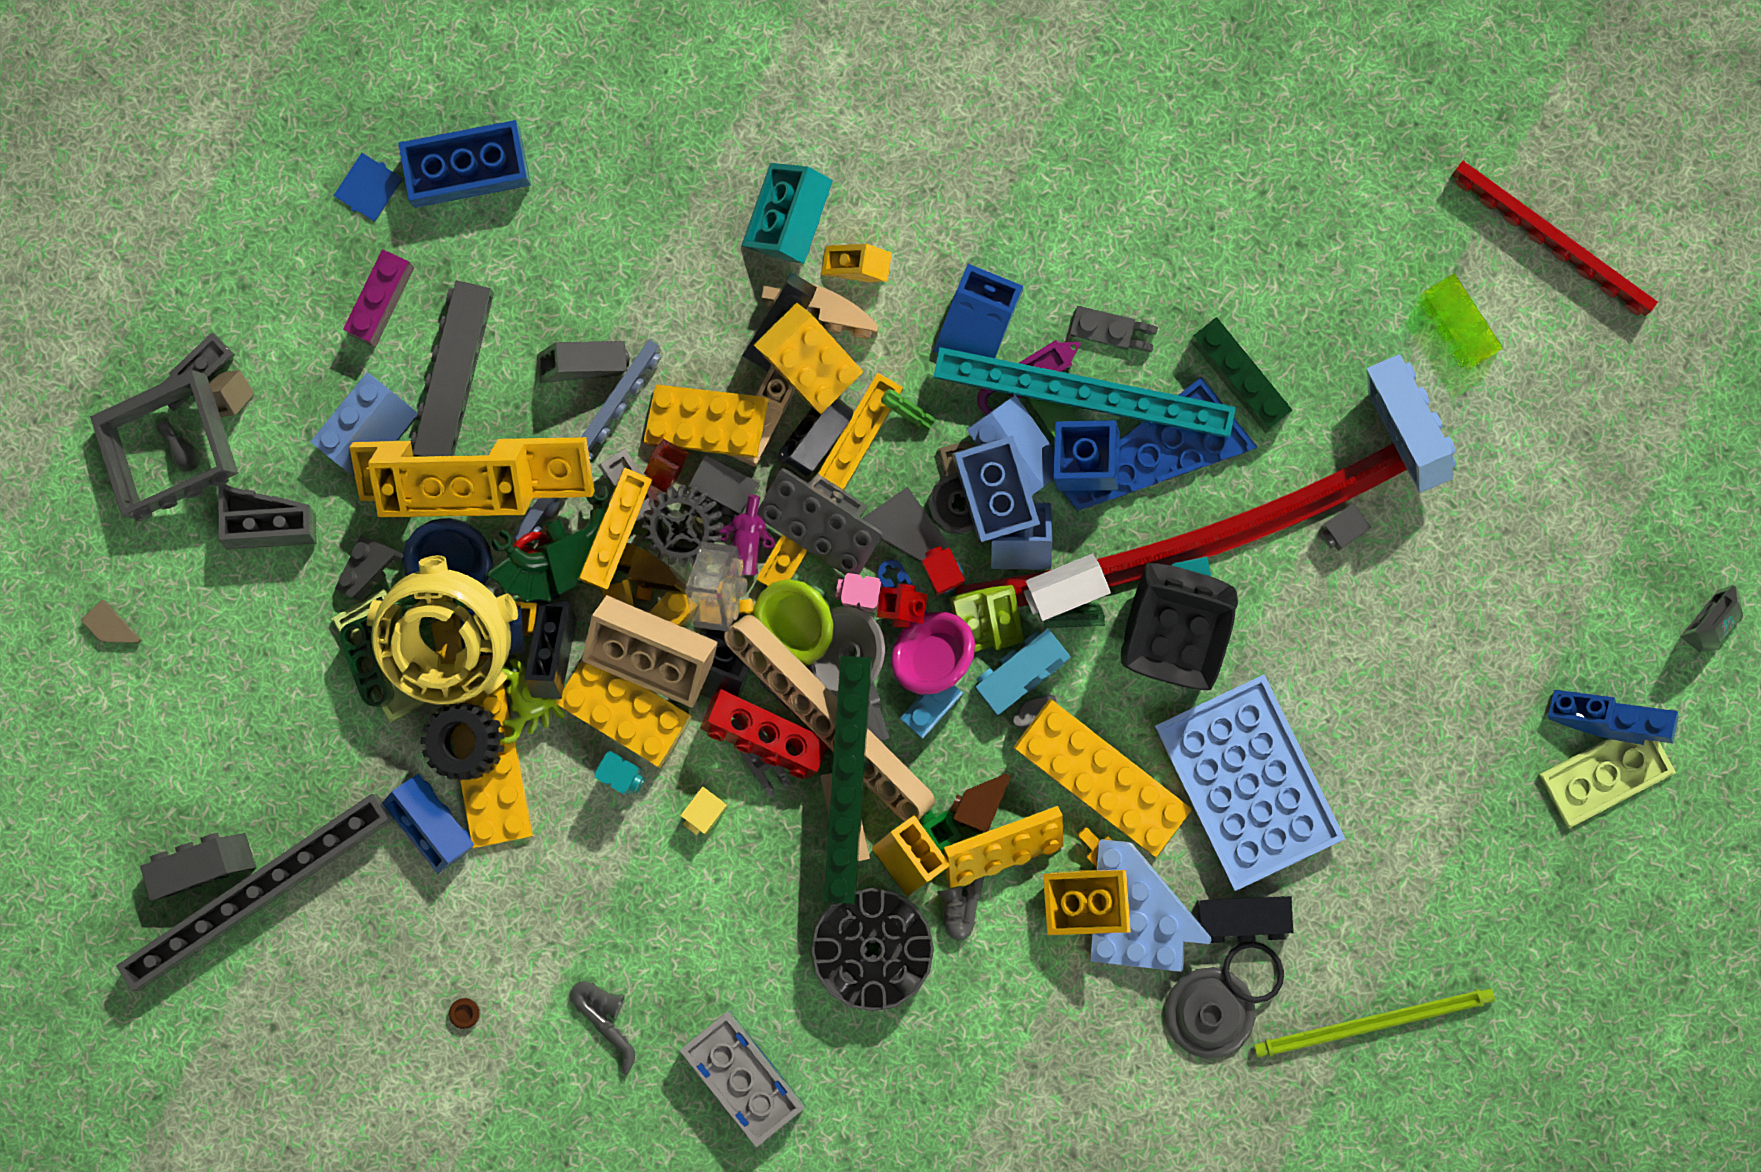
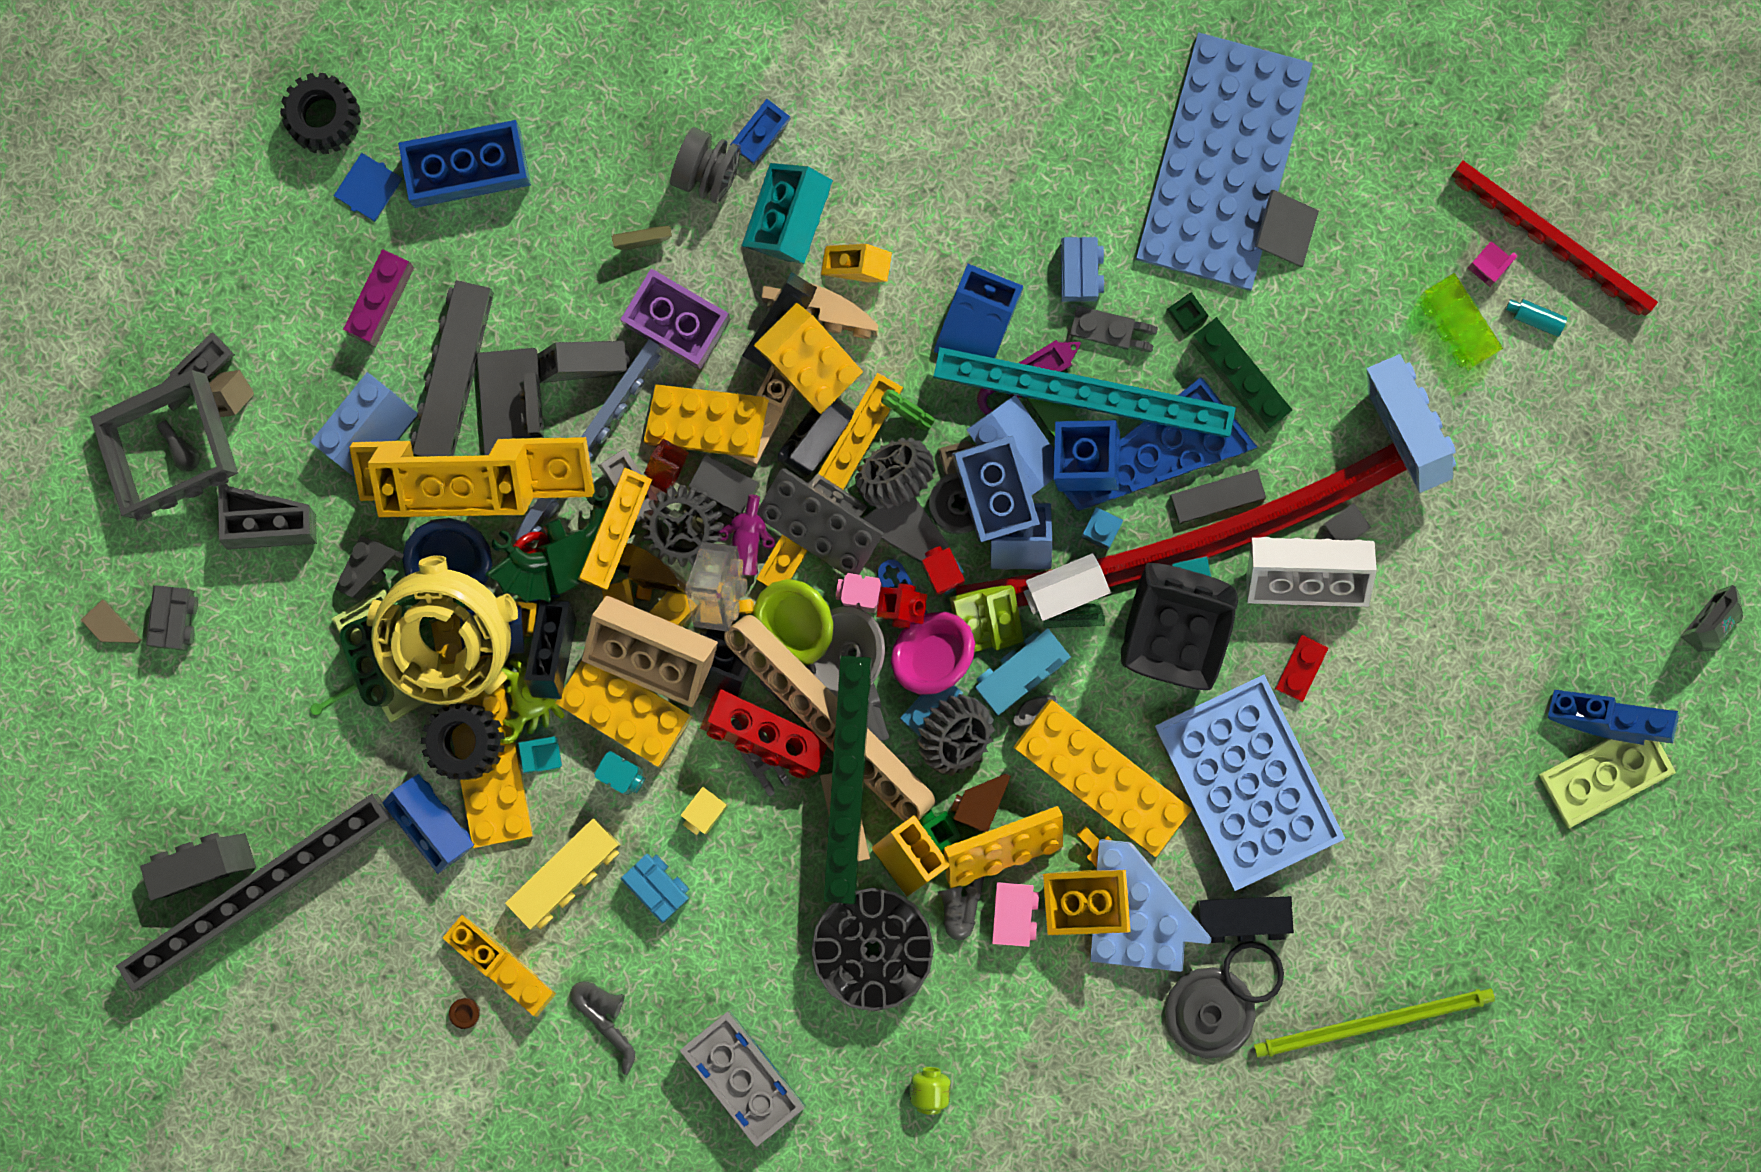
none -> dark grey brick [146,585,198,651]
none -> black tyre [280,73,361,154]
none -> bright green hinge [310,682,358,715]
none -> yellow slope [443,915,556,1017]
none -> dark grey bracket [477,348,544,455]
none -> light yellow brick [505,818,621,930]
none -> teal panel [519,736,562,774]
none -> olive tile [612,225,672,250]
none -> medium lavender brick [620,269,731,370]
none -> dark azure brick [621,854,690,923]
none -> dark grey wheel [670,127,741,204]
none -> blue plate [730,99,791,165]
none -> dark grey gear [855,438,936,510]
none -> lime head [910,1067,951,1115]
none -> dark grey gear [916,694,995,776]
none -> bright pink brick [992,882,1039,947]
none -> medium blue brick [1061,237,1104,302]
none -> dark azure brick [1081,507,1123,551]
none -> medium blue plate [1136,32,1313,291]
none -> dark green tile [1167,292,1209,334]
none -> dark grey tile [1170,469,1266,524]
none -> white brick [1246,537,1377,607]
none -> dark grey piece [1255,190,1319,267]
none -> red plate [1275,635,1329,702]
none -> dark pink panel [1468,242,1517,287]
none -> teal cylinder [1505,299,1567,337]

